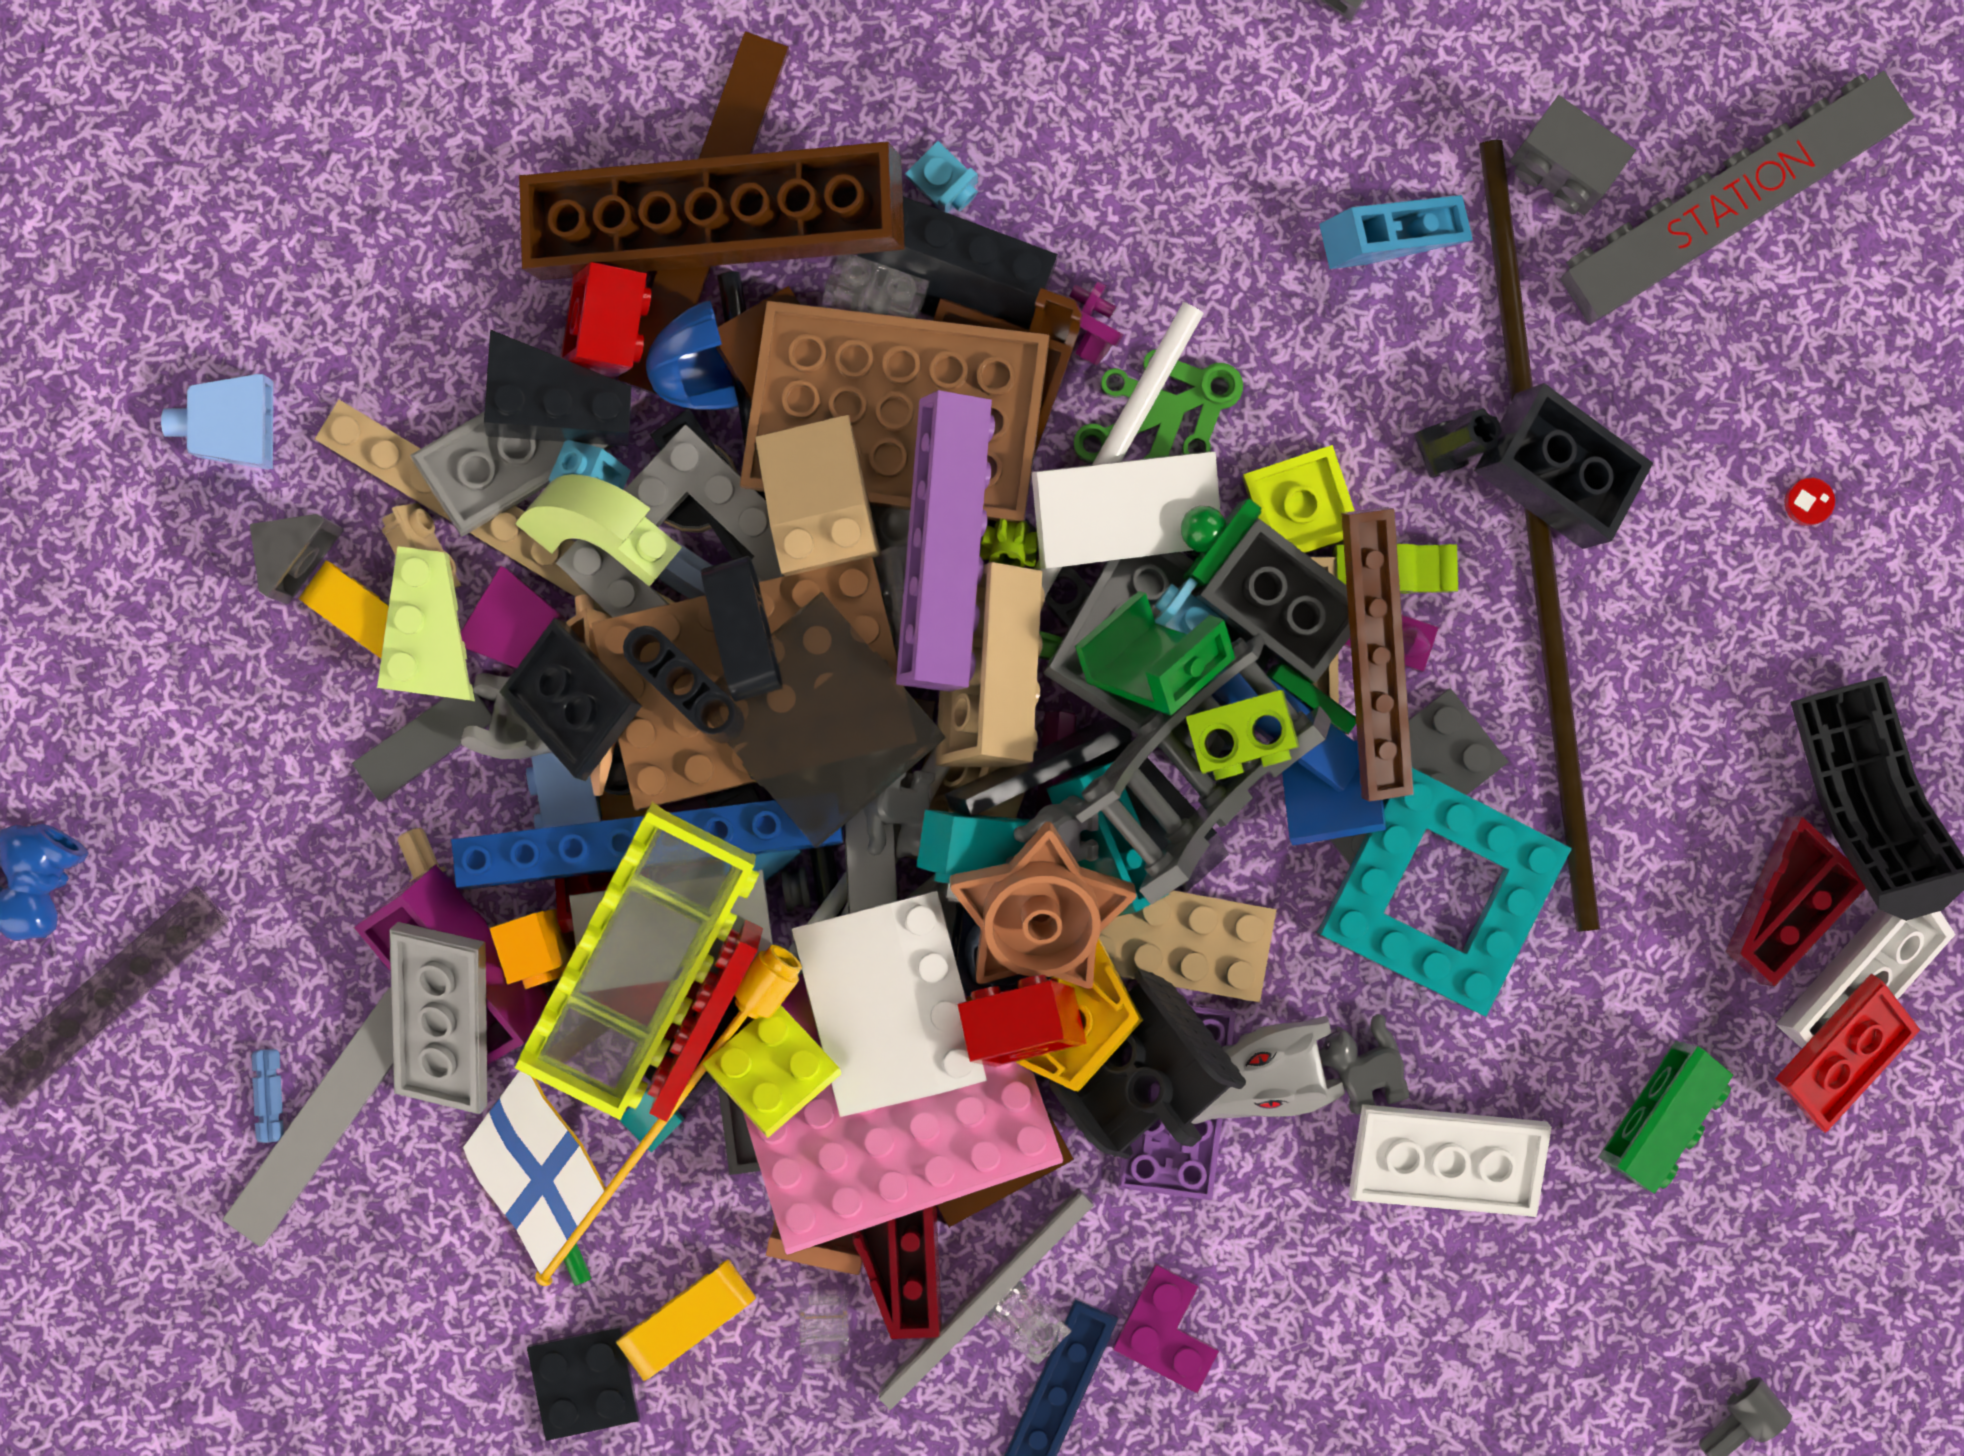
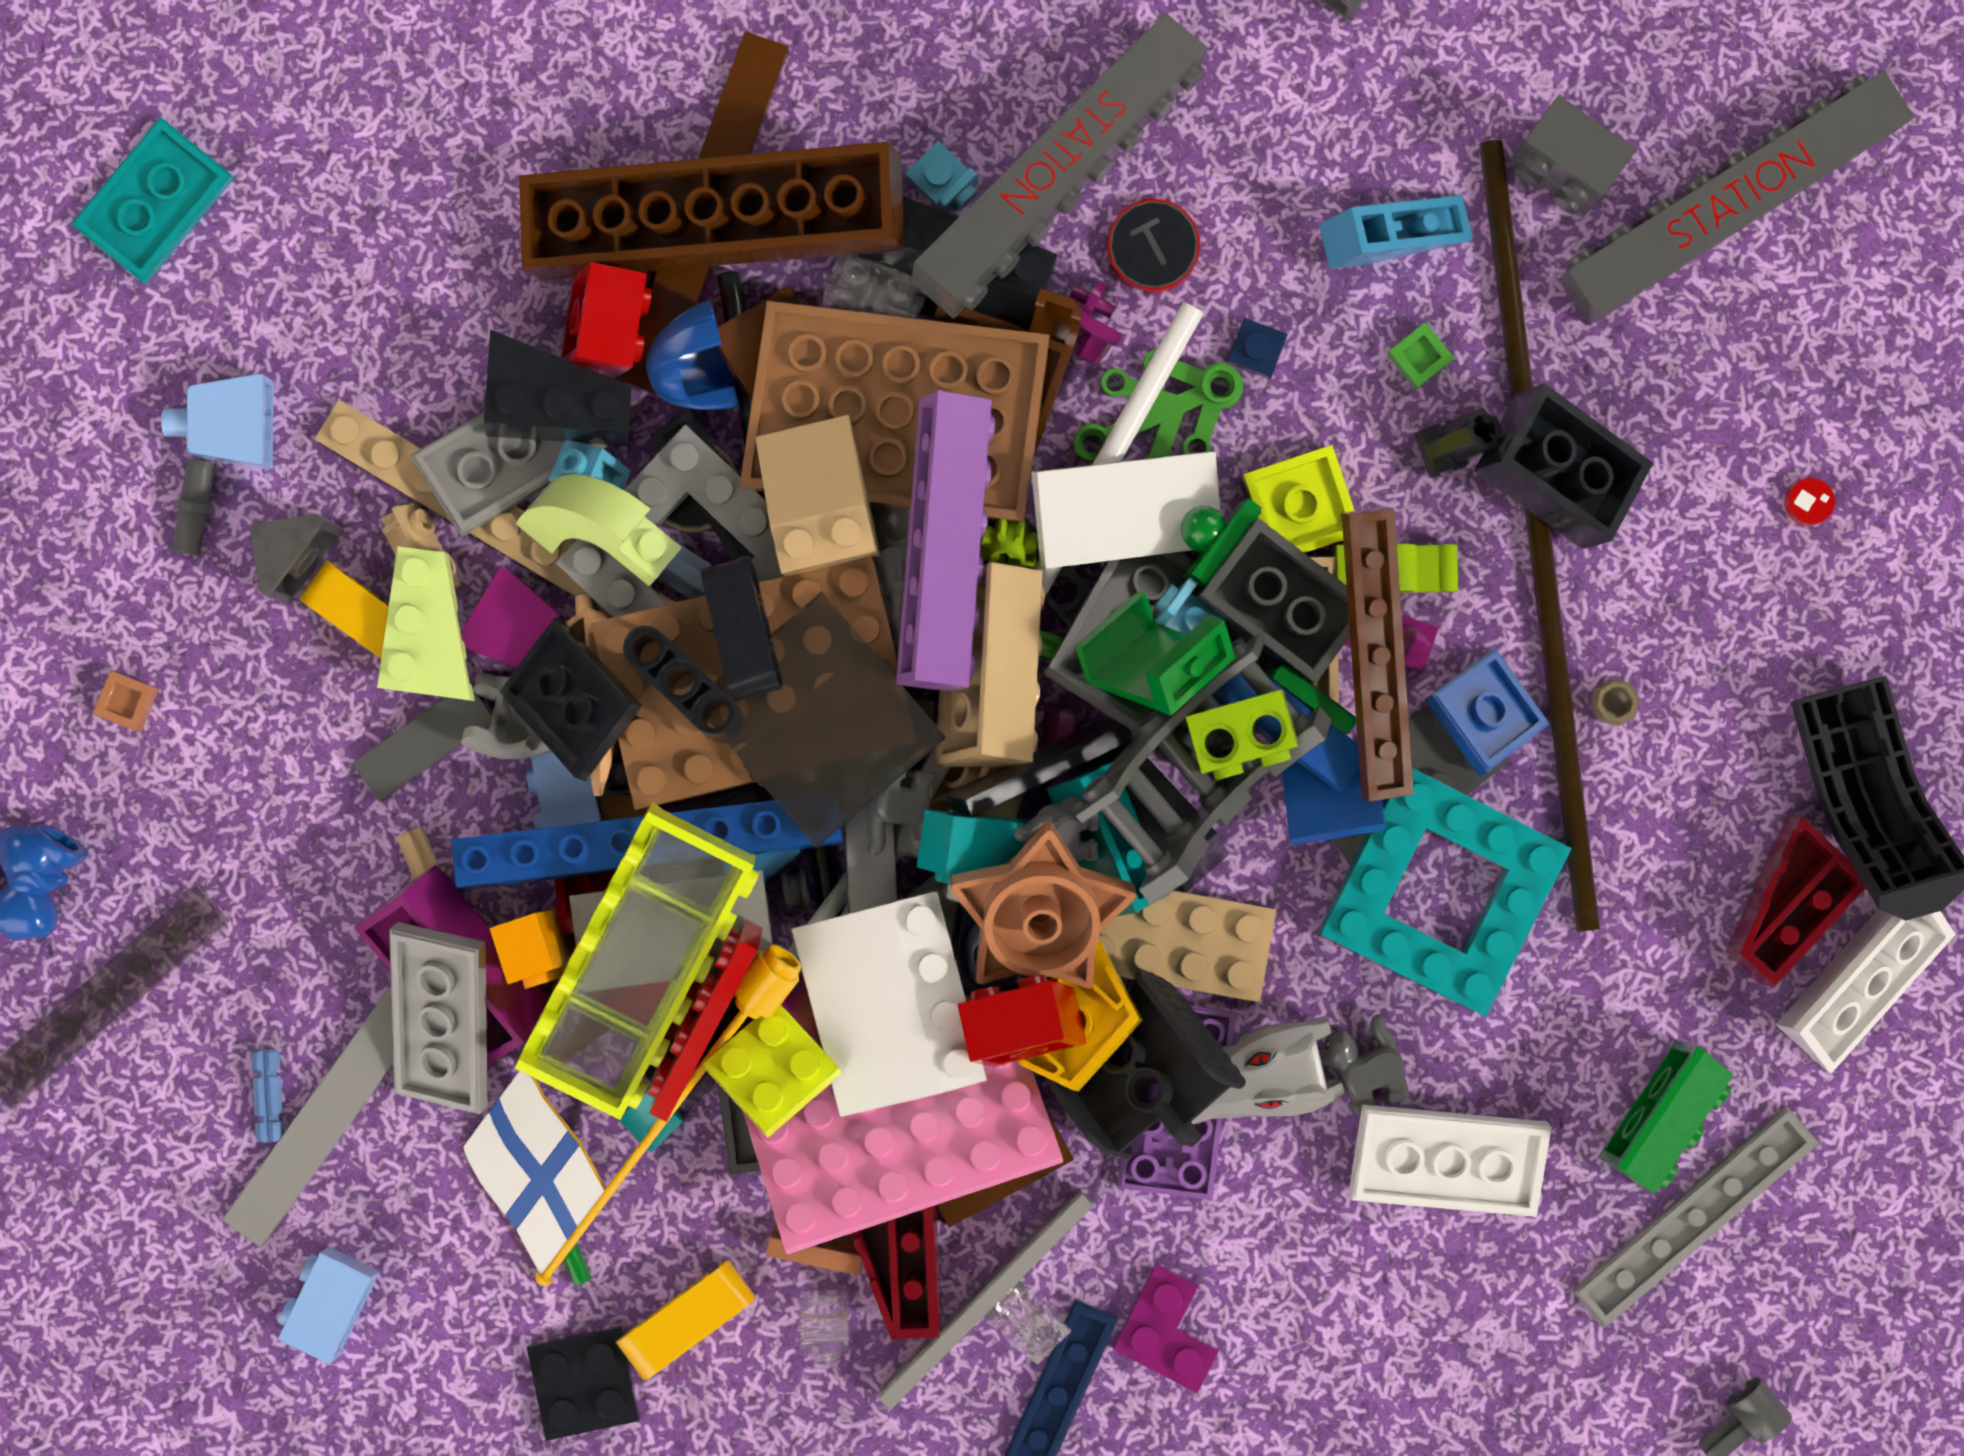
red tile [1775,974,1920,1133] -> none
none -> teal tile [71,117,235,285]
none -> nougat plate [93,670,159,732]
none -> dark grey pin [170,458,217,556]
none -> light blue brick [278,1247,380,1364]
none -> dark grey brick [911,12,1208,319]
none -> black tile [1107,198,1200,293]
none -> dark blue plate [1226,318,1288,380]
none -> bright green plate [1387,322,1455,390]
none -> tile [1424,648,1550,777]
none -> light grey tile [1571,1106,1819,1328]
none -> dark tan tile [1590,679,1640,726]

